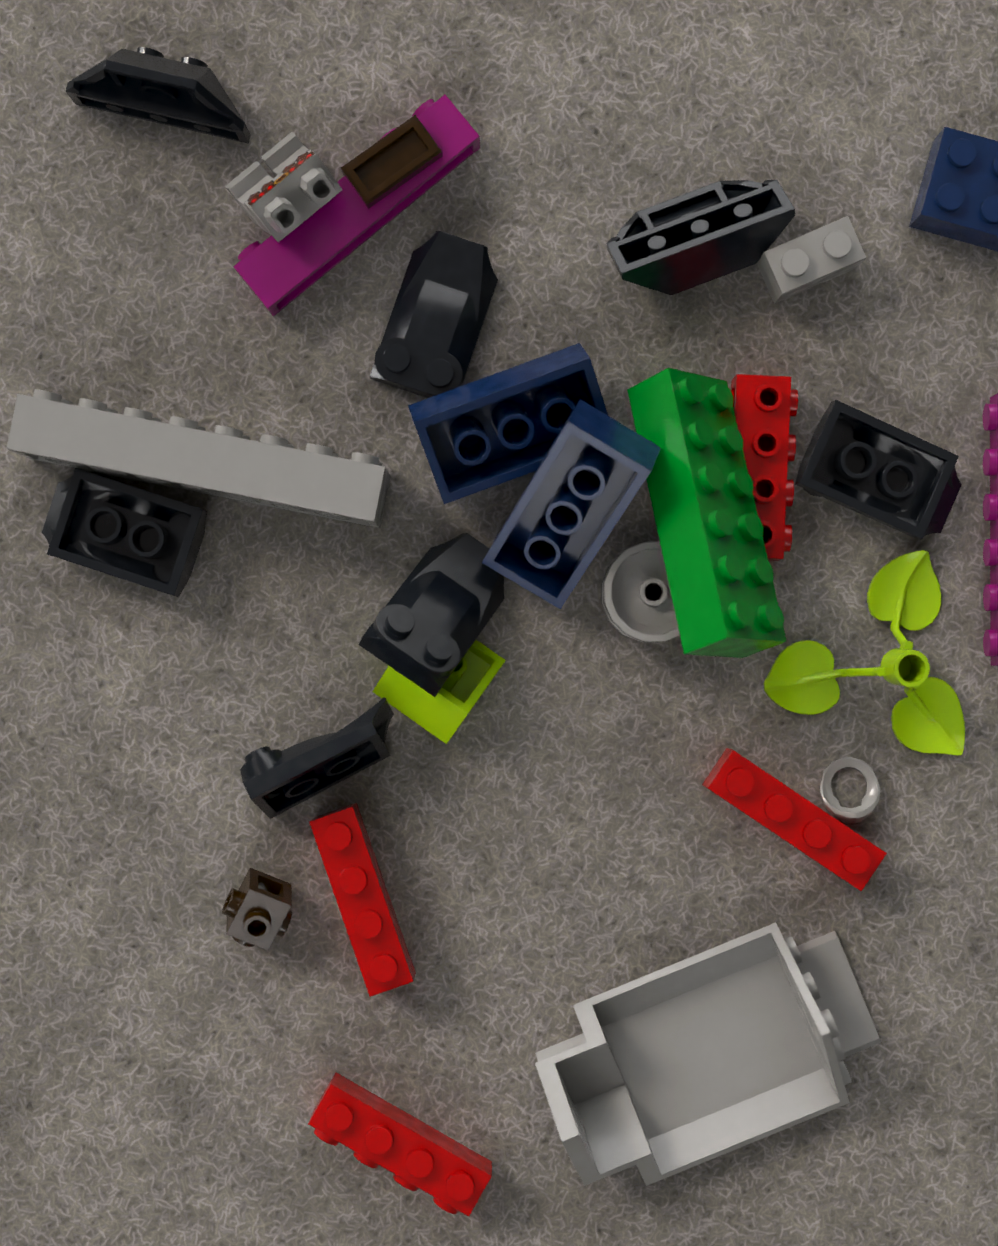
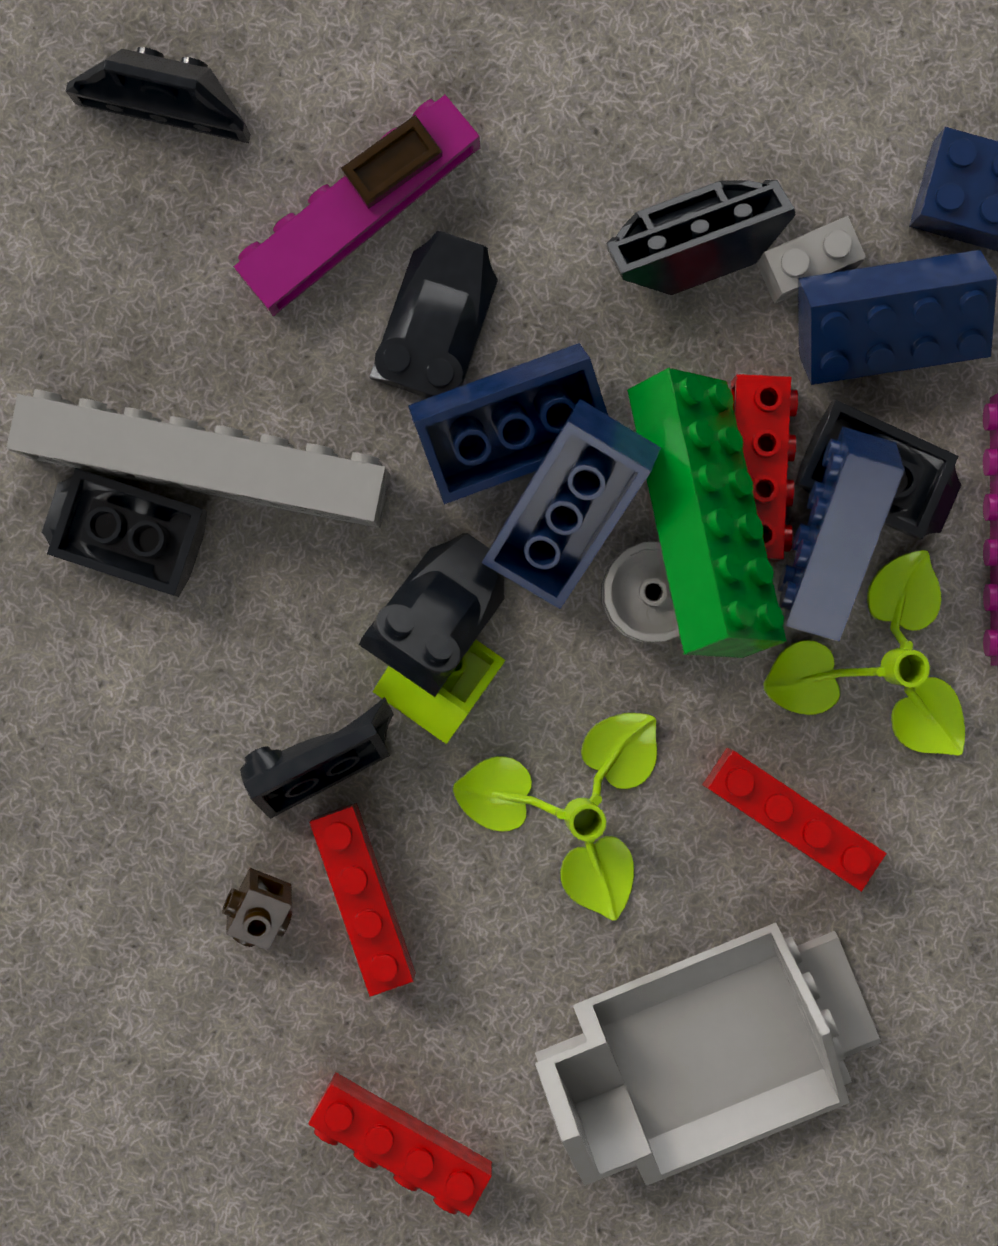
light grey hips [225,132,342,242] -> none
light grey piece [820,756,880,825] -> none
none -> lime plant [452,713,657,921]
none -> dark blue brick [778,427,904,642]
none -> dark blue brick [798,250,998,385]

